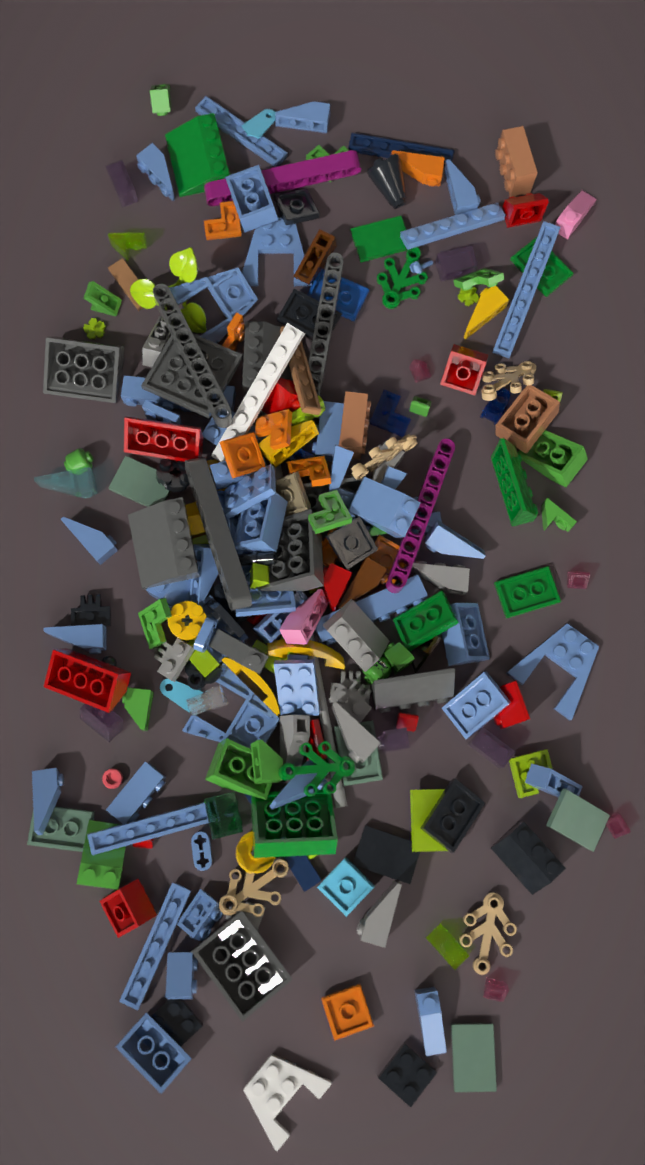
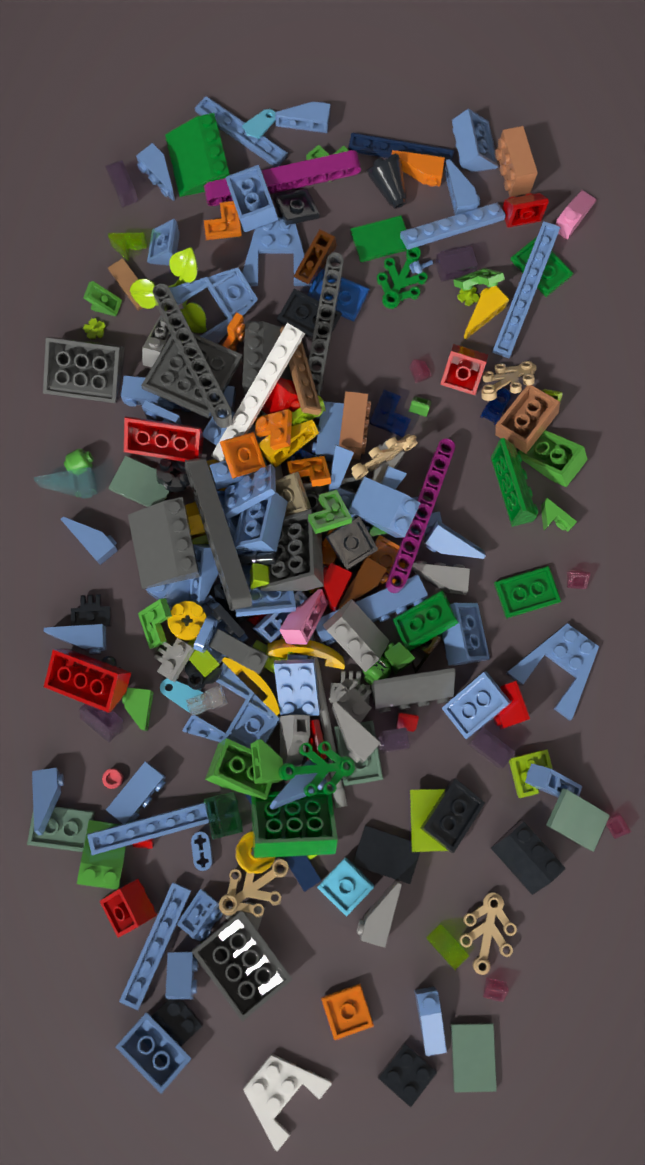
slope [150,84,171,116] -> none
none -> medium blue slope [147,219,180,265]
none -> medium blue slope [452,109,498,172]

